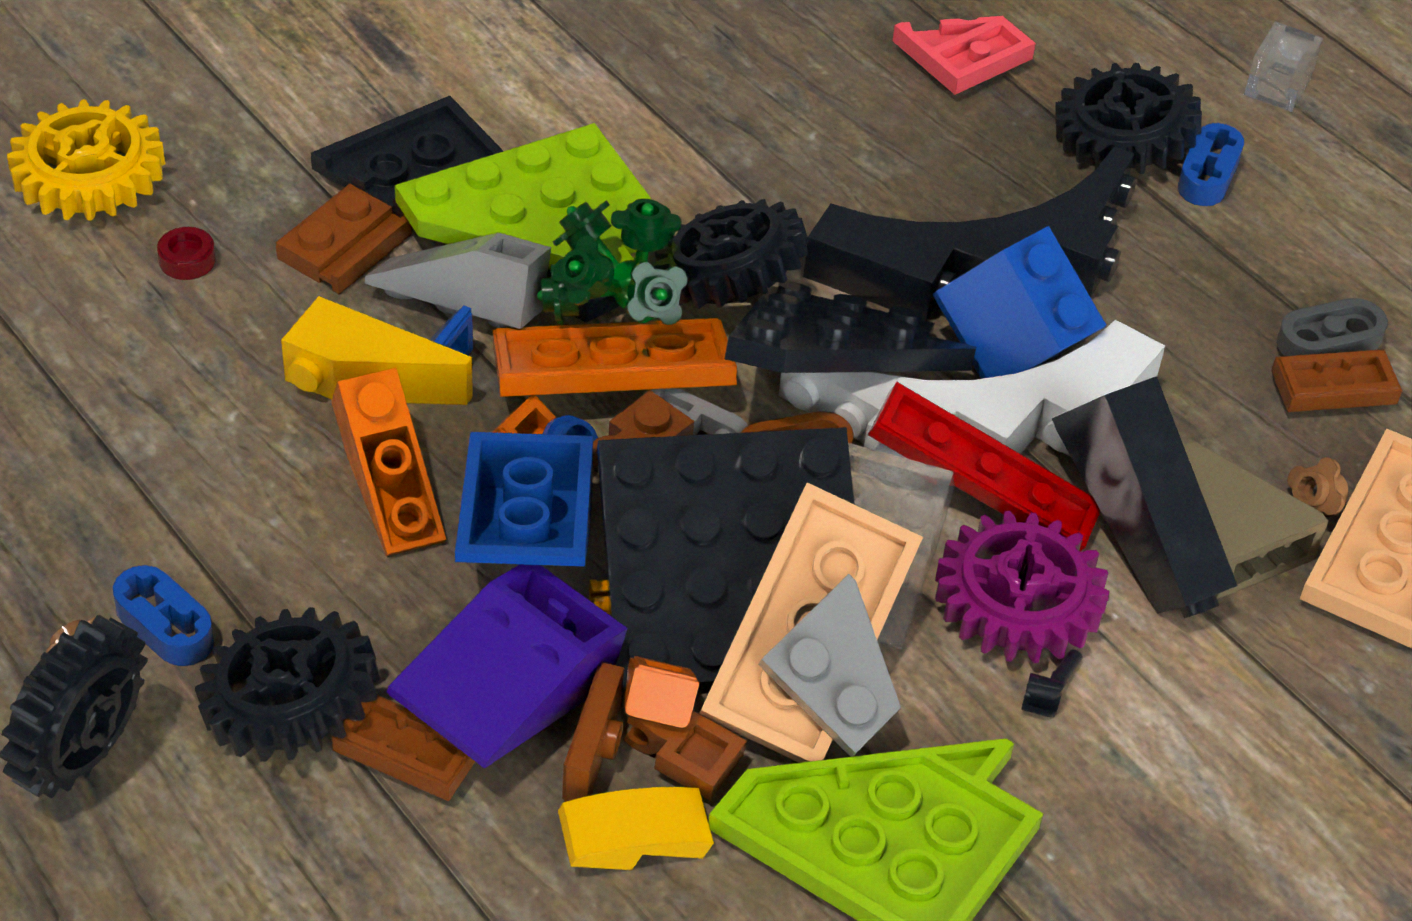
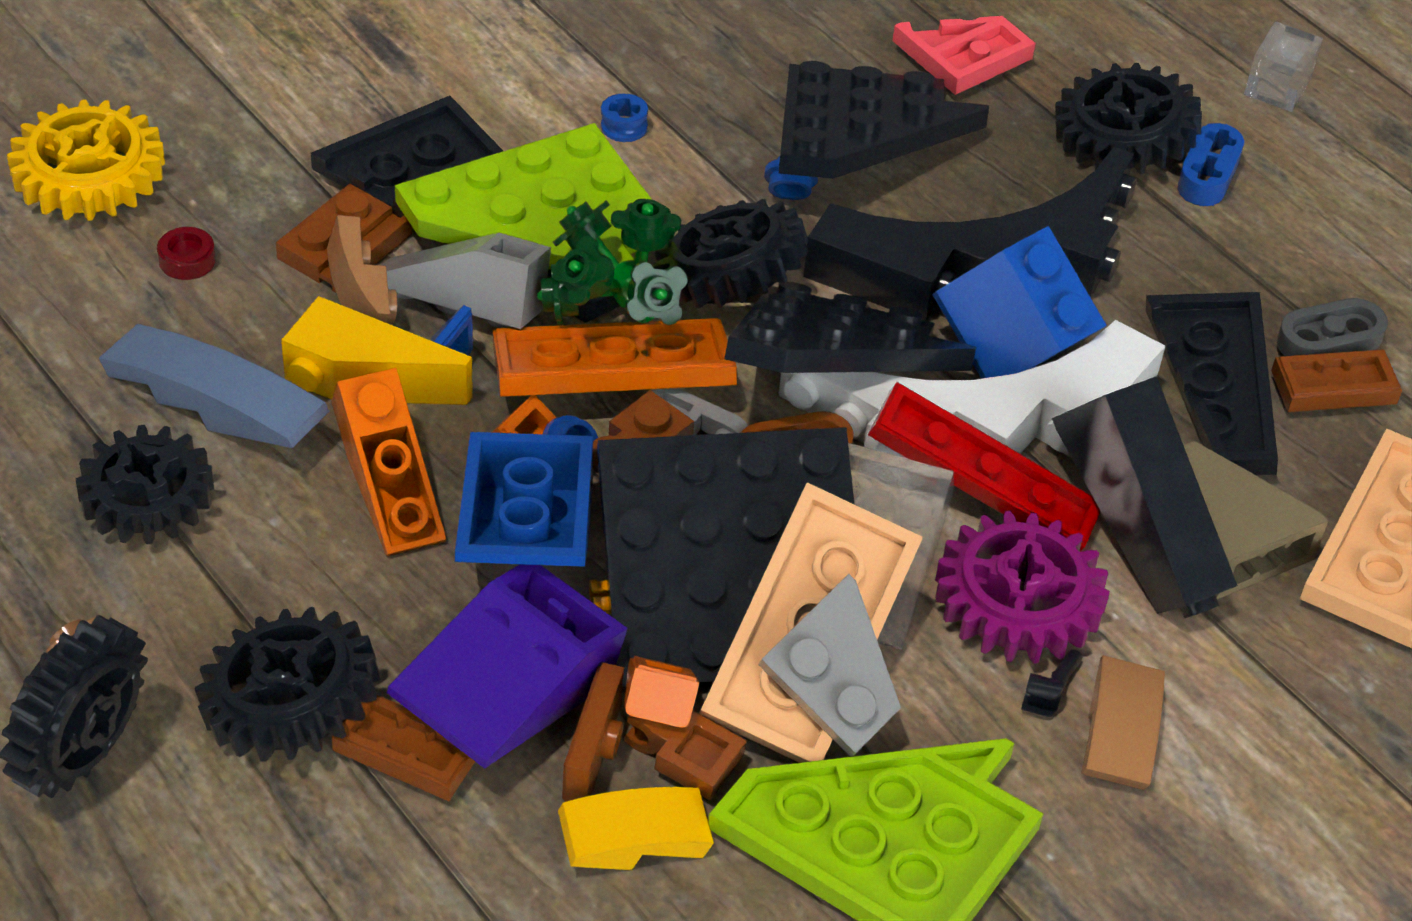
blue beam [113,565,214,666] -> none
medium nougat plate [1287,457,1348,517] -> none
none -> black gear [76,425,214,544]
none -> sand blue slope [99,324,330,448]
none -> medium nougat slope [327,215,397,324]
none -> blue bush [601,93,648,142]
none -> blue plate [764,156,818,200]
none -> black wing [778,61,989,179]
none -> medium nougat slope [1081,655,1165,790]
none -> black wing [1146,292,1278,475]

